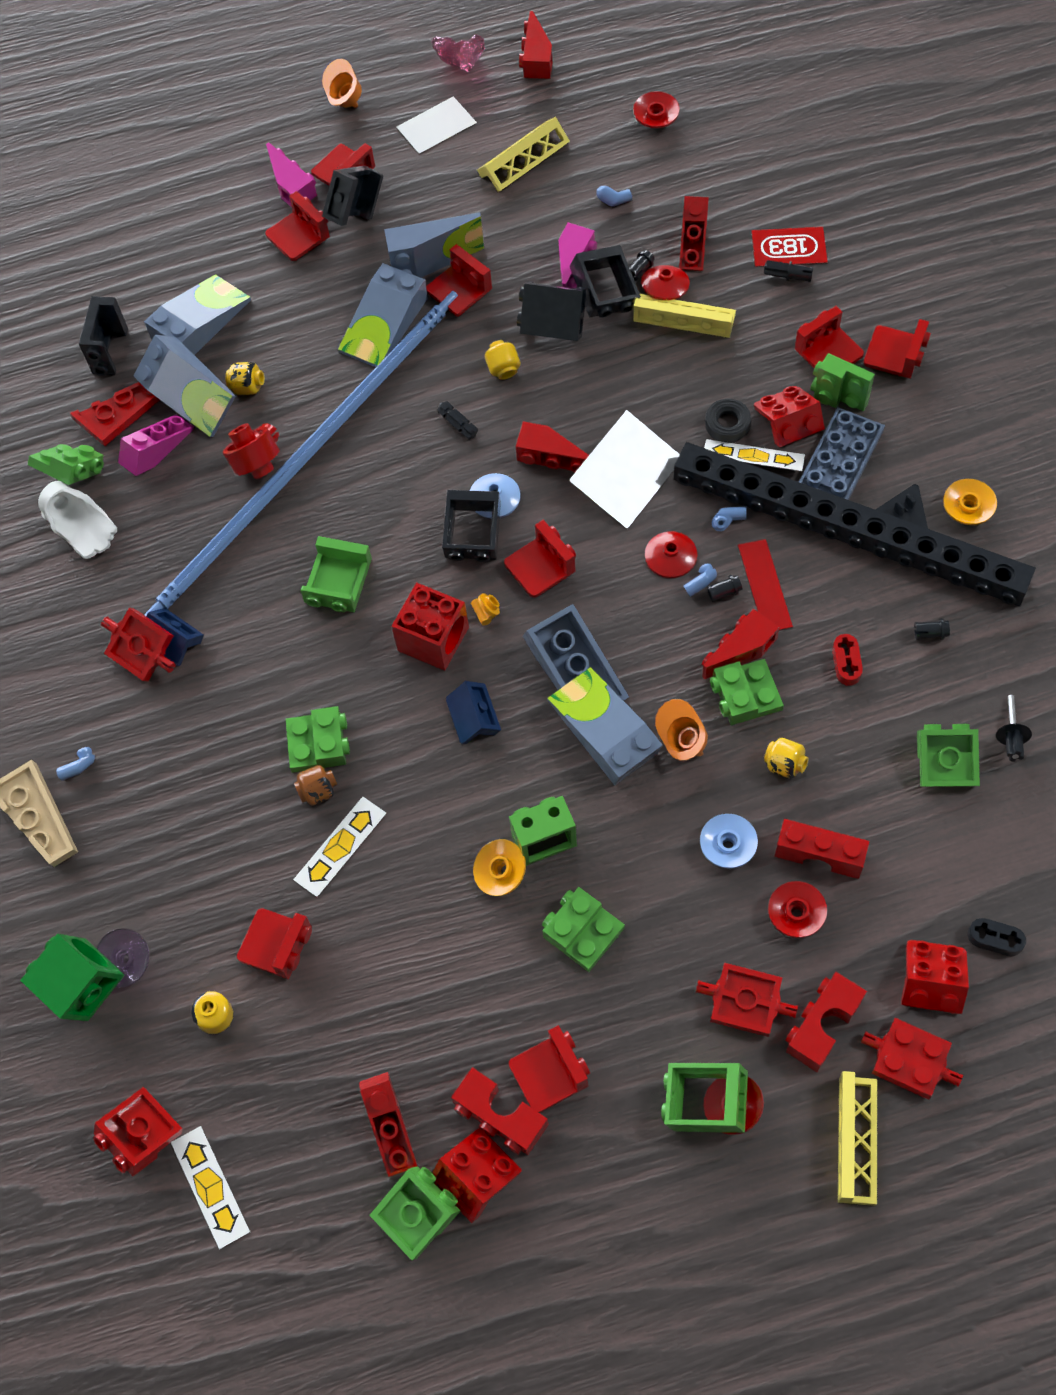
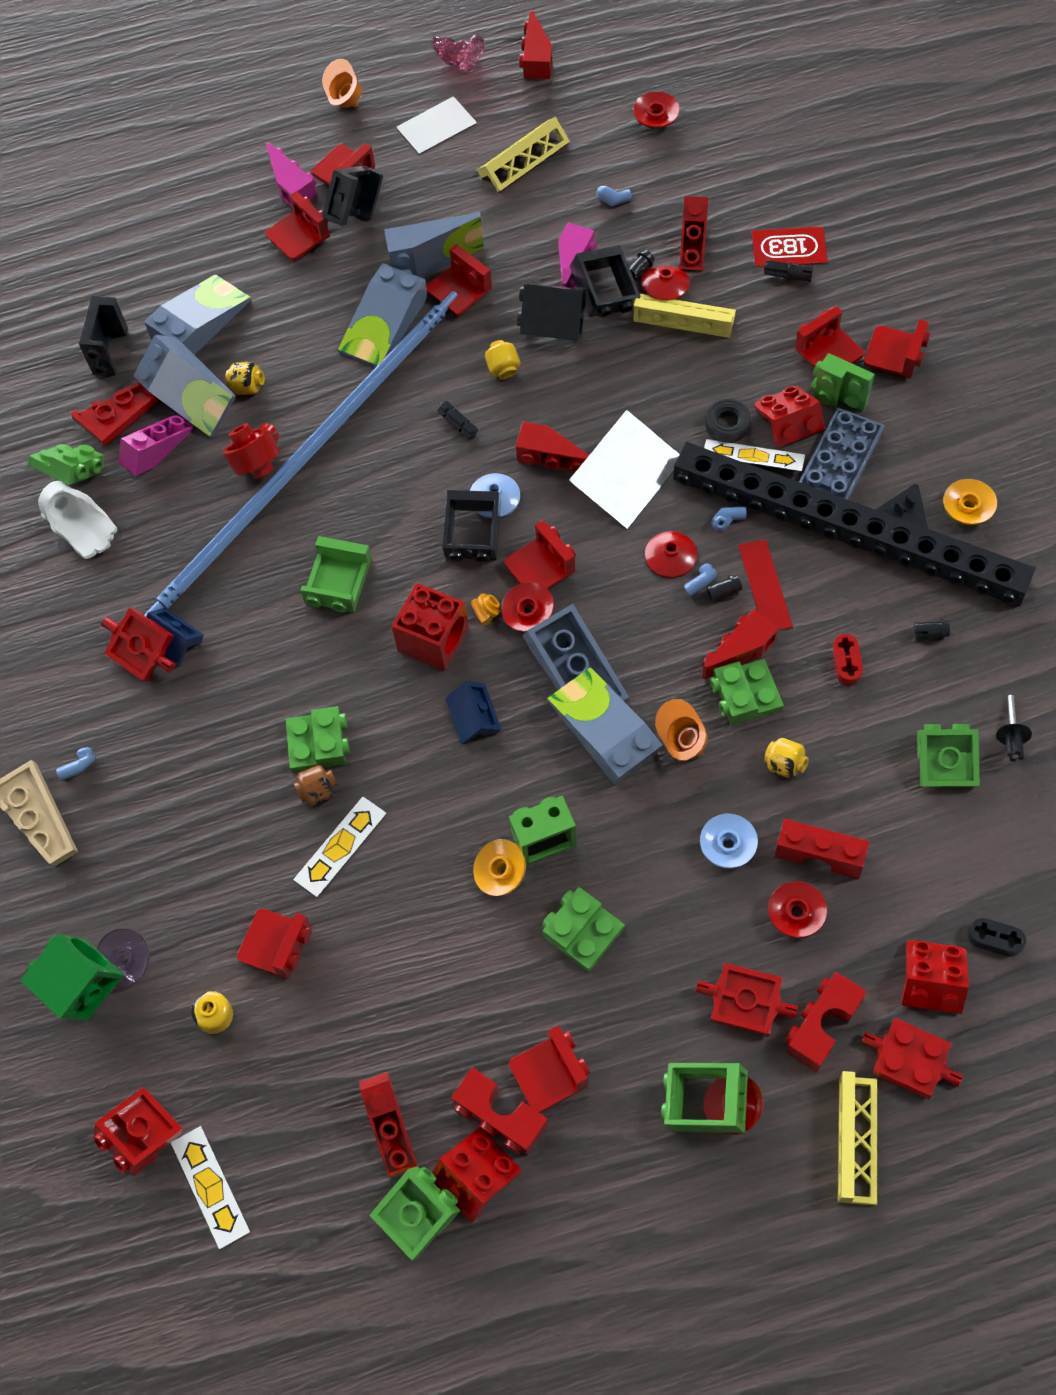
none -> red dish [501,582,554,632]

